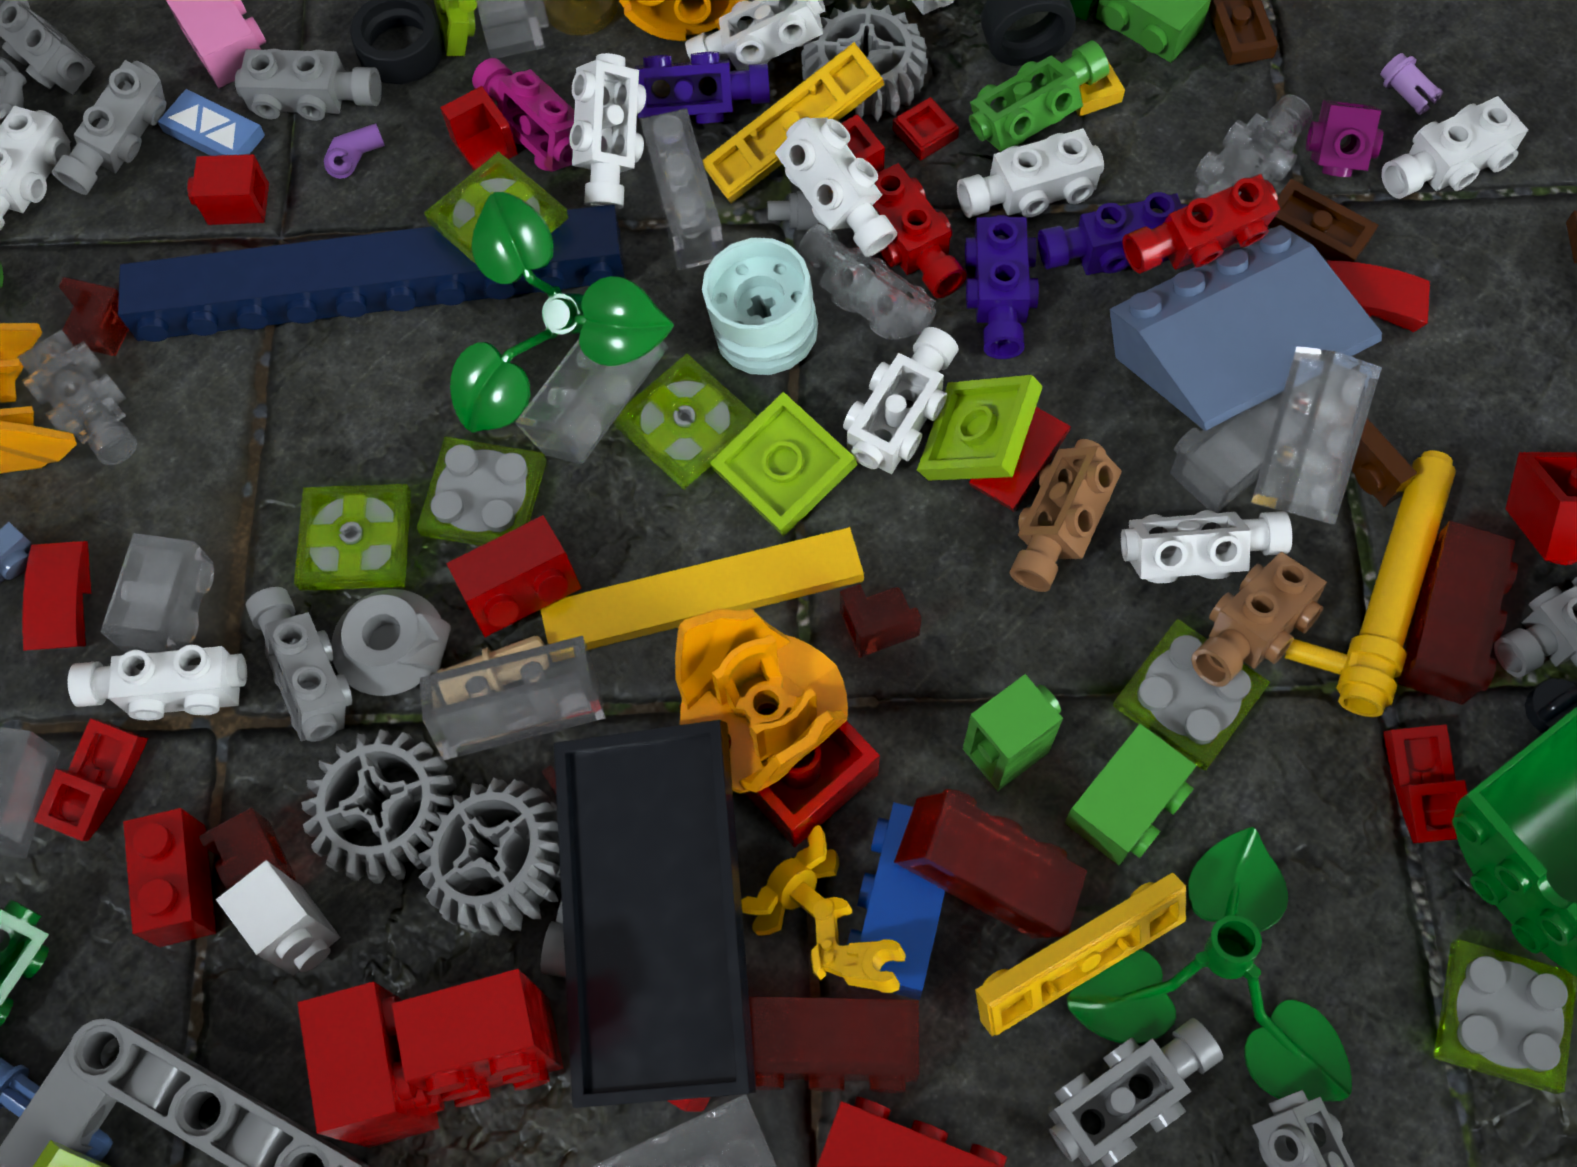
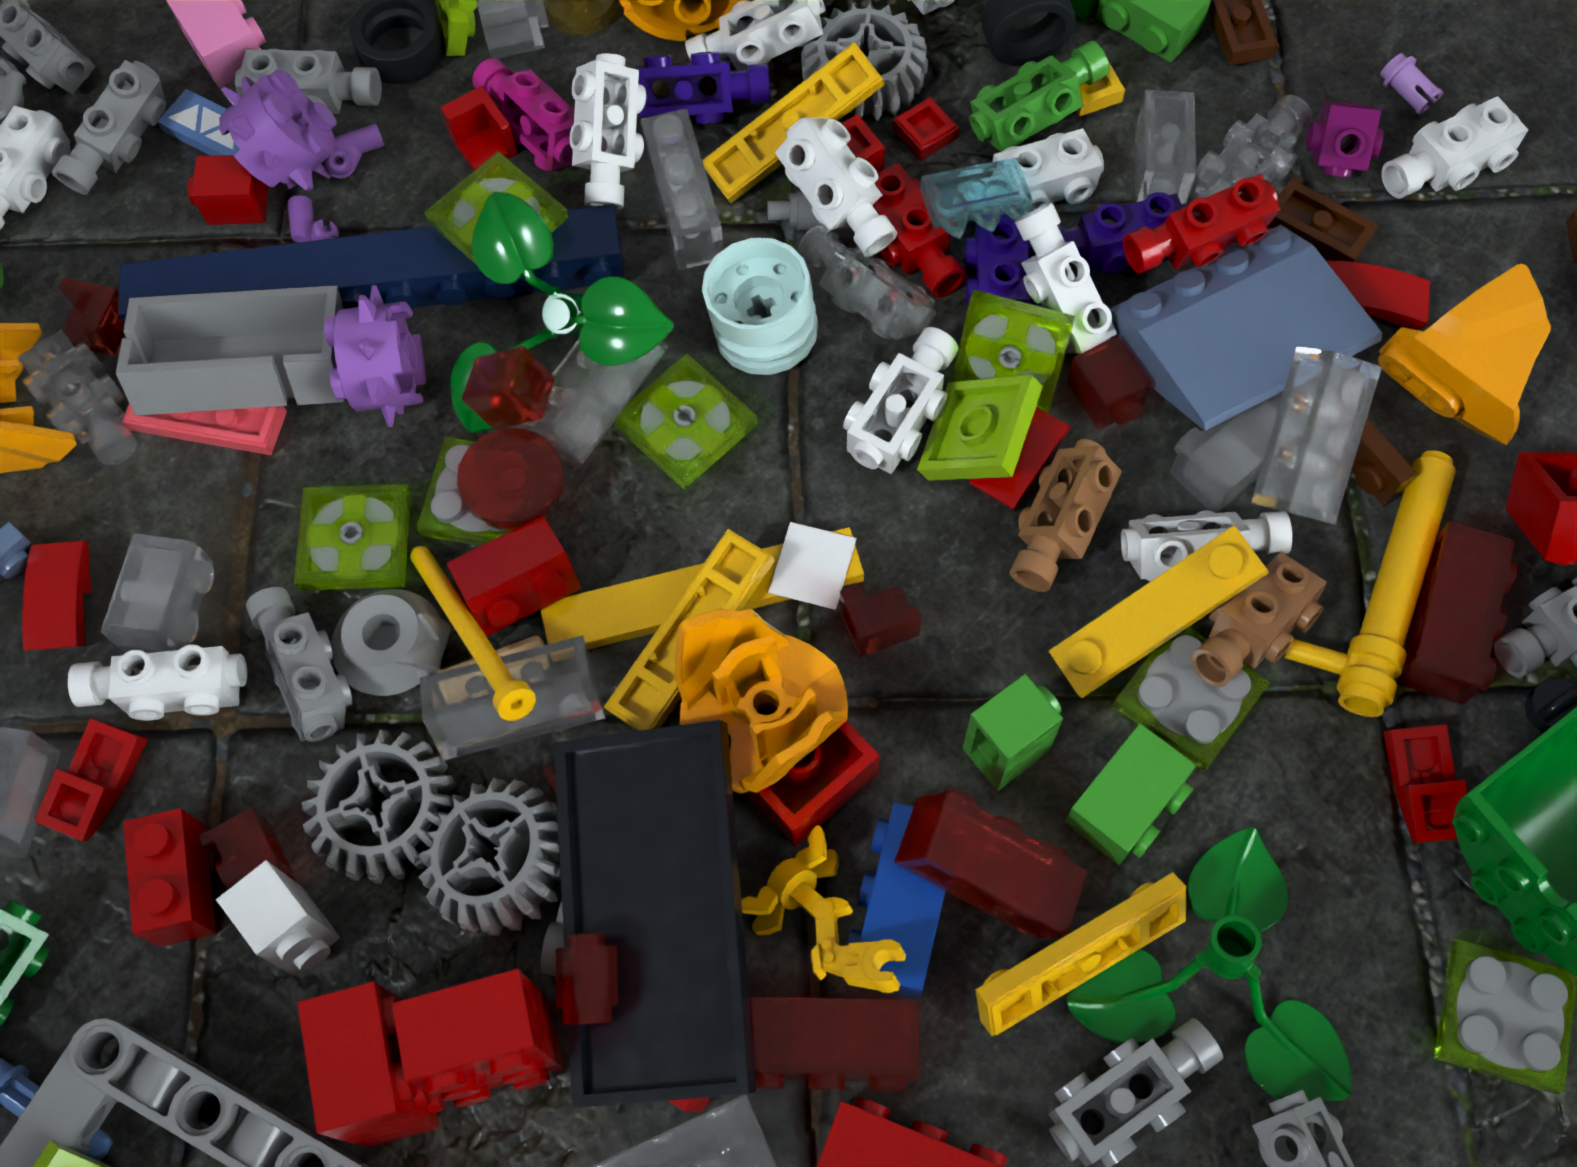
lime plate [709,392,858,537] -> none
none -> light grey piece [116,285,344,416]
none -> coral tile [122,403,287,455]
none -> medium lavender brick [219,69,337,191]
none -> medium lavender arm [288,195,339,243]
none -> medium lavender brick [324,285,426,427]
none -> yellow bar [410,546,536,721]
none -> clear red tile [457,428,564,529]
none -> clear red panel [462,346,555,429]
none -> clear red brick [555,934,618,1025]
none -> yellow plate [604,529,775,731]
none -> white sticker [768,522,857,610]
none -> clear light blue plate [919,158,1033,239]
none -> clear neon green piece [951,290,1076,413]
none -> white brick [1015,203,1117,357]
none -> yellow plate [1049,525,1269,698]
none -> clear red brick [1067,336,1151,430]
none -> clear brick [1135,90,1196,204]
none -> light orange piece [1378,264,1551,445]

